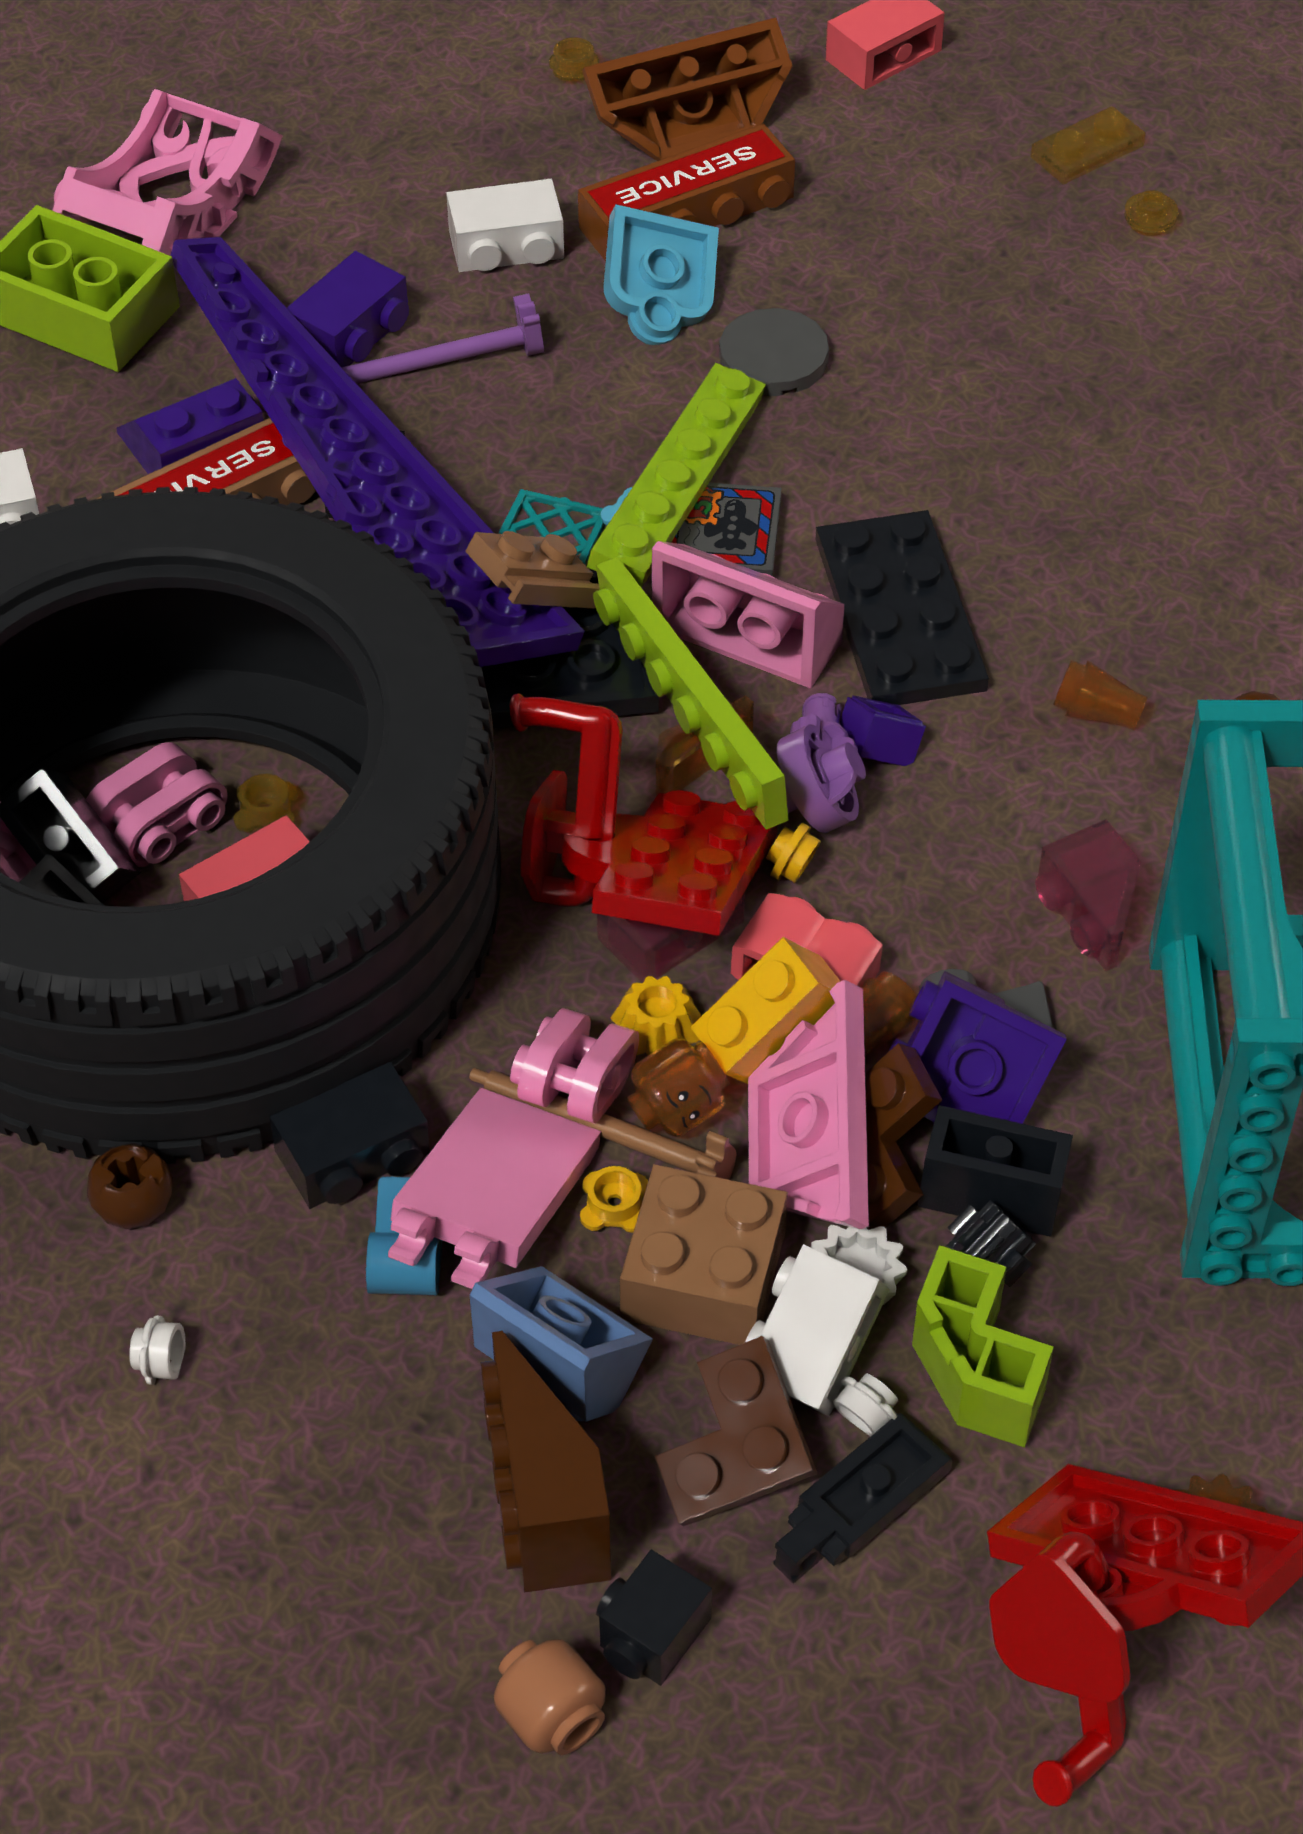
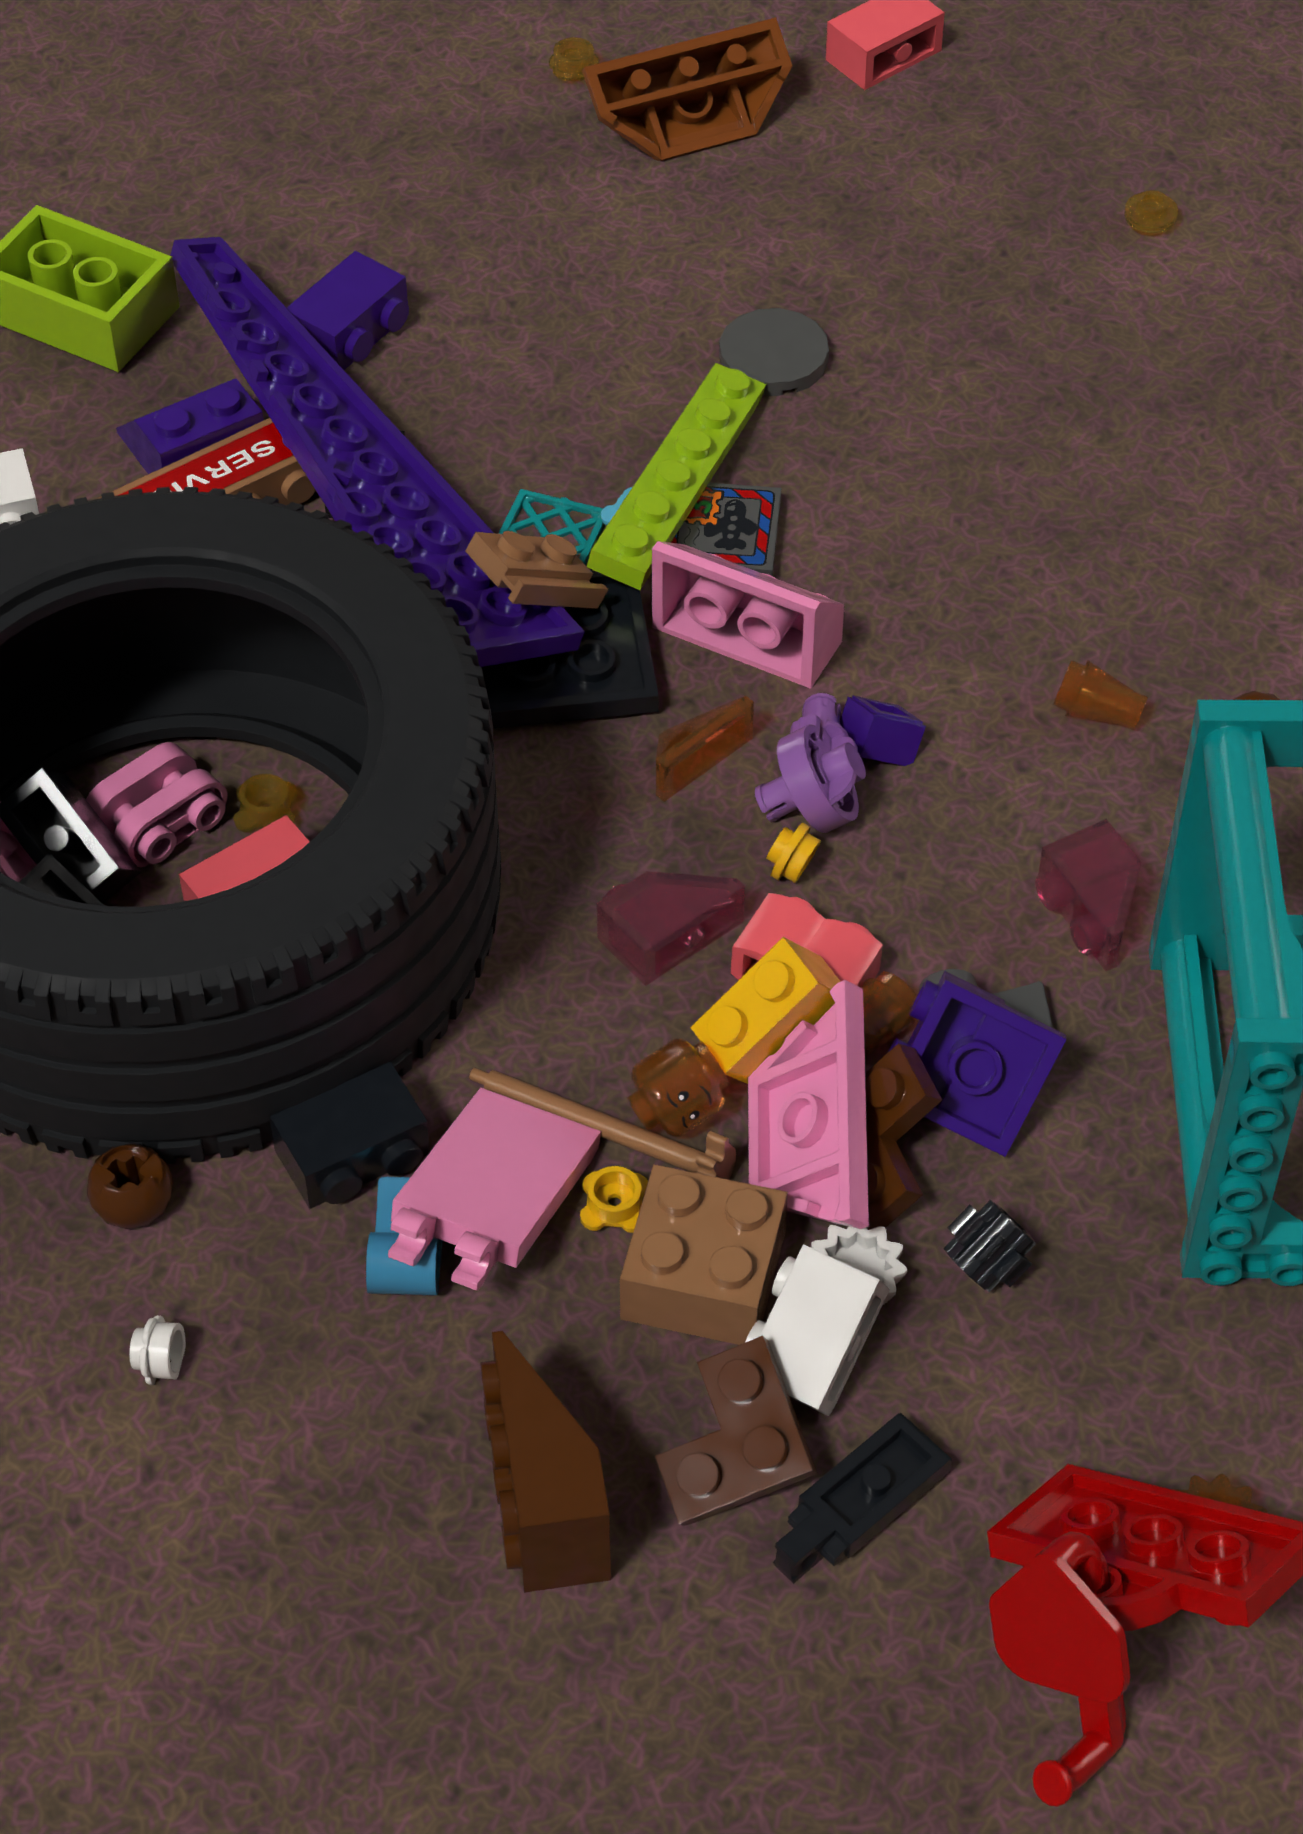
bright pink fence [52,89,283,255] -> none
medium lavender piece [342,293,544,384] -> none
white brick [446,178,564,272] -> none
medium blue slope [470,1266,653,1422] -> none
nougat head [494,1639,605,1756] -> none
red plate [510,693,778,936] -> none
bright pink brick [510,1008,639,1123] -> none
brick [578,123,795,261] -> none
lime plate [593,556,789,830] -> none
black brick [596,1549,712,1686] -> none
medium azure plate [604,204,719,345] -> none
yellow piece [610,976,702,1062] -> none
black plate [815,510,989,705] -> none
white plate [833,1373,898,1437] -> none
lime brick [912,1245,1054,1448] -> none
black brick [918,1105,1073,1237] -> none
clear yellow plate [1031,106,1146,185] -> none

